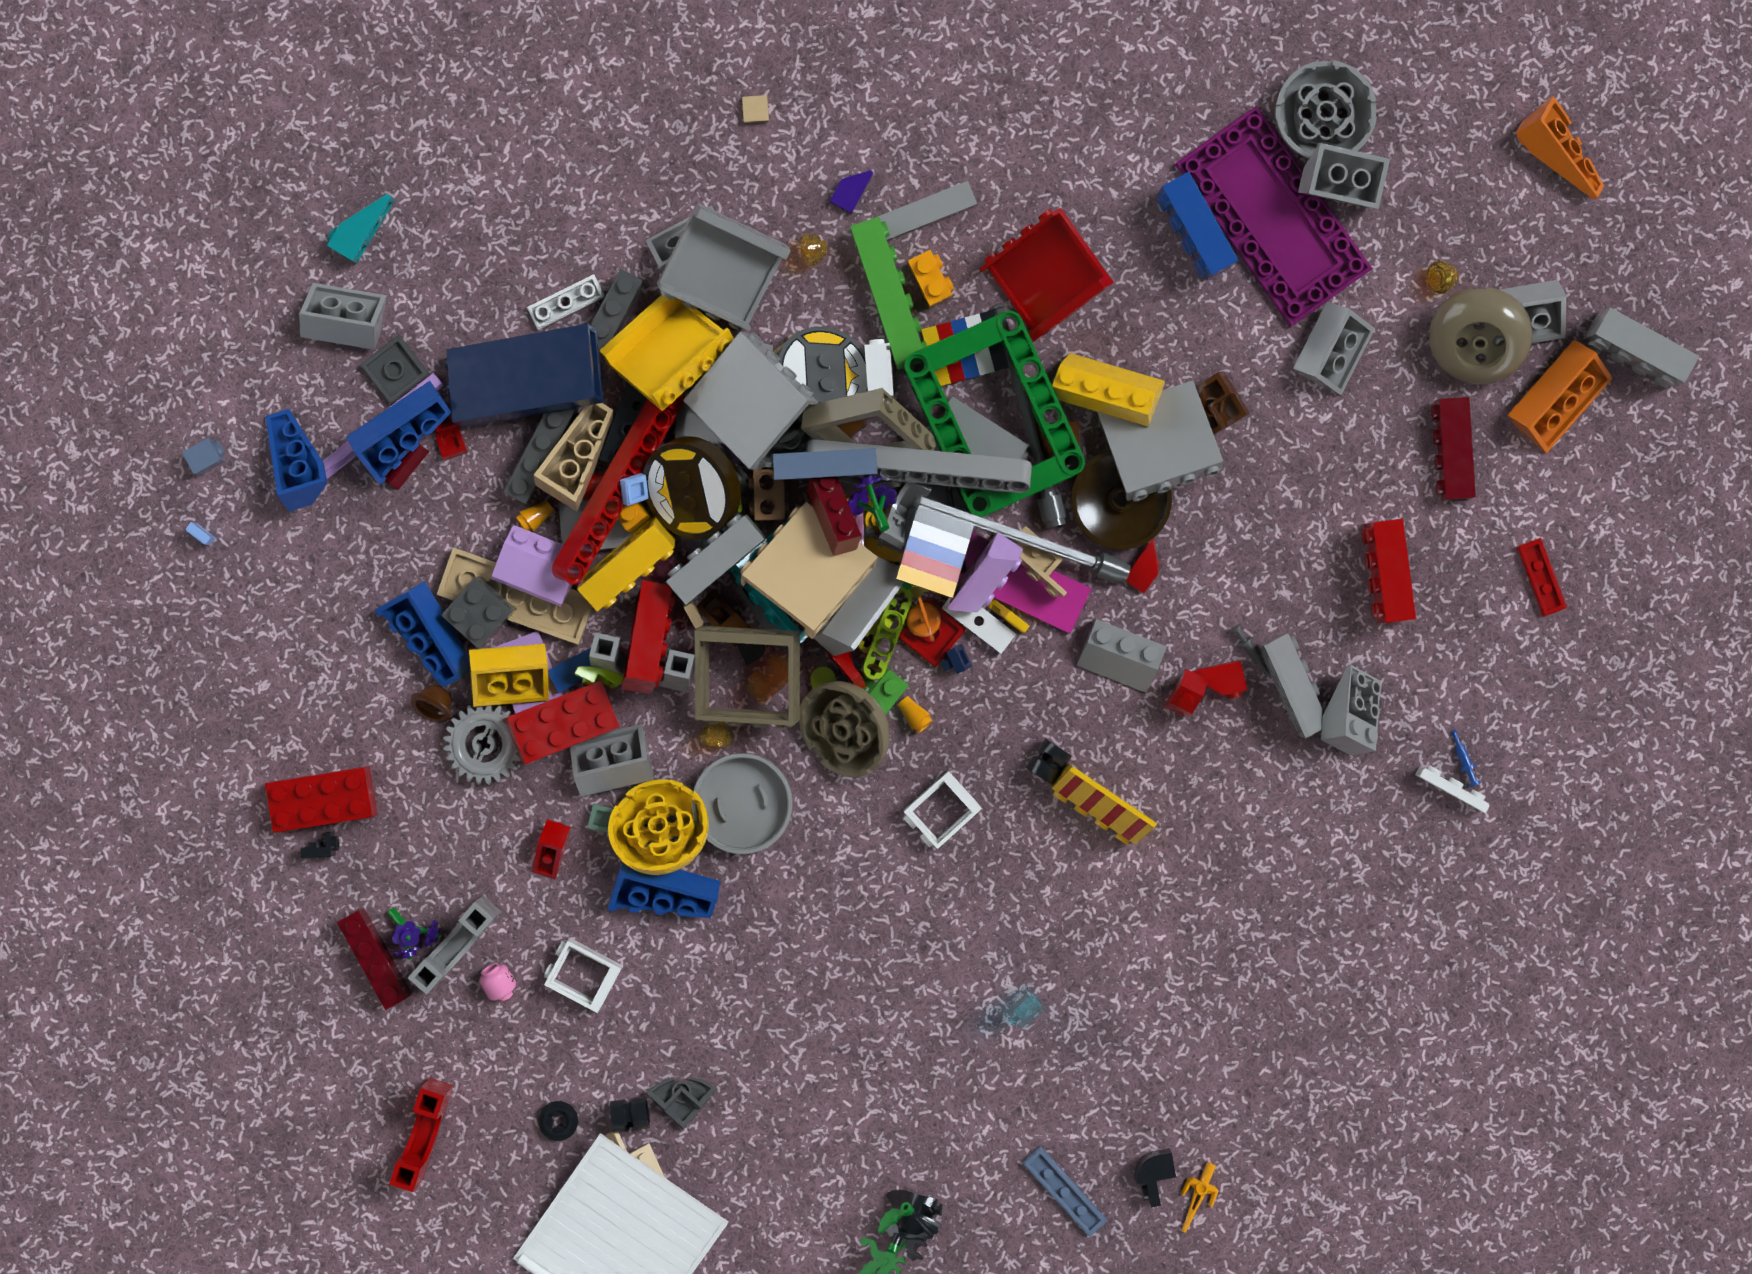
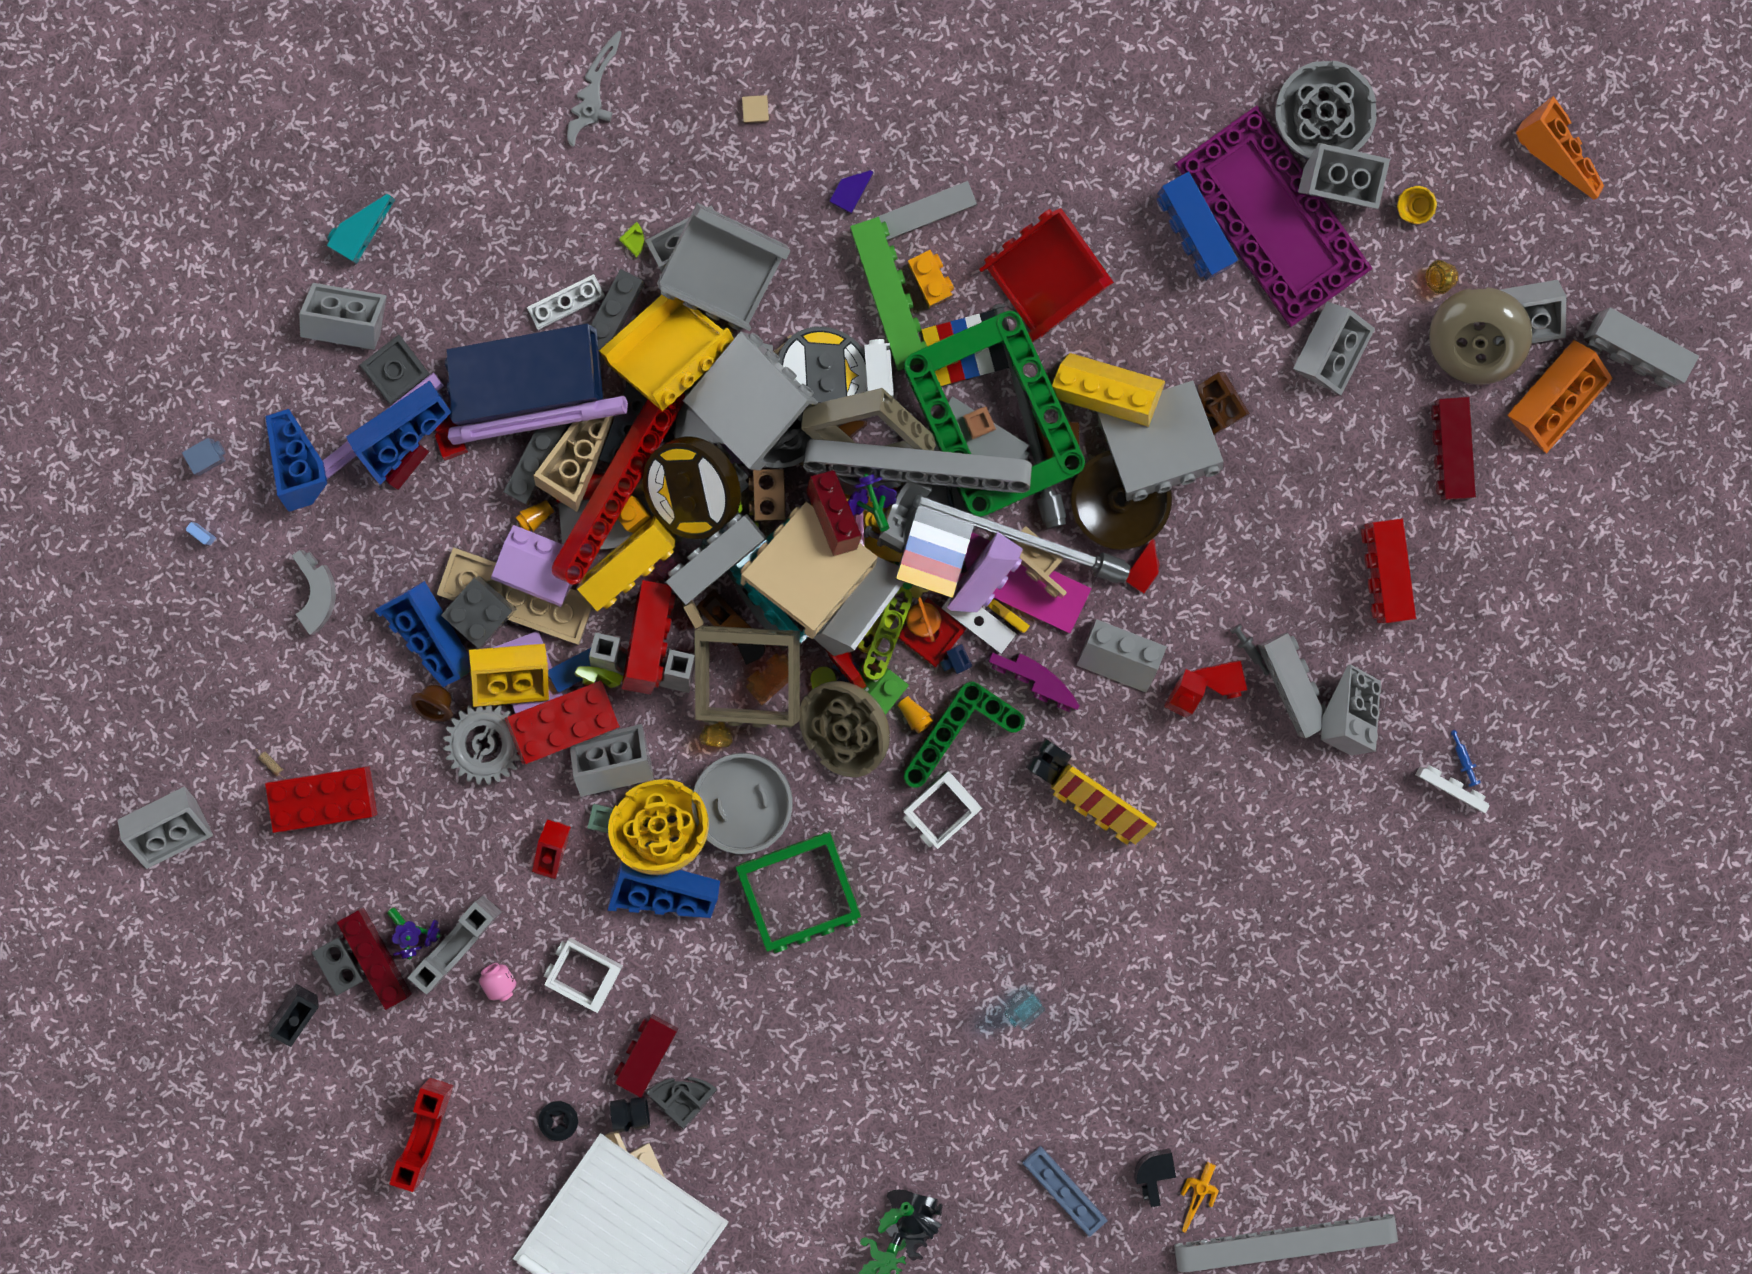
black bracket [301,830,340,858] -> none
light blue tile [620,473,648,506] -> none
sand blue tile [773,448,878,480] -> none
clear yellow cone [800,233,828,267] -> none
red tile [1516,538,1567,617] -> none
none -> light grey slope [118,786,213,869]
none -> tan piece [256,749,286,779]
none -> black brick [268,984,319,1047]
none -> light grey arch [292,550,336,635]
none -> dark grey brick [312,935,367,996]
none -> lavender piece [448,396,628,445]
none -> light grey piece [567,31,621,146]
none -> dark red brick [614,1014,679,1098]
none -> lime tile [619,222,644,258]
none -> green window [736,831,861,954]
none -> green beam [904,681,1025,788]
none -> nougat tile [963,406,996,440]
none -> magenta slope [988,653,1080,712]
none -> light grey beam [1174,1214,1398,1272]
none -> yellow hair [1397,186,1437,225]

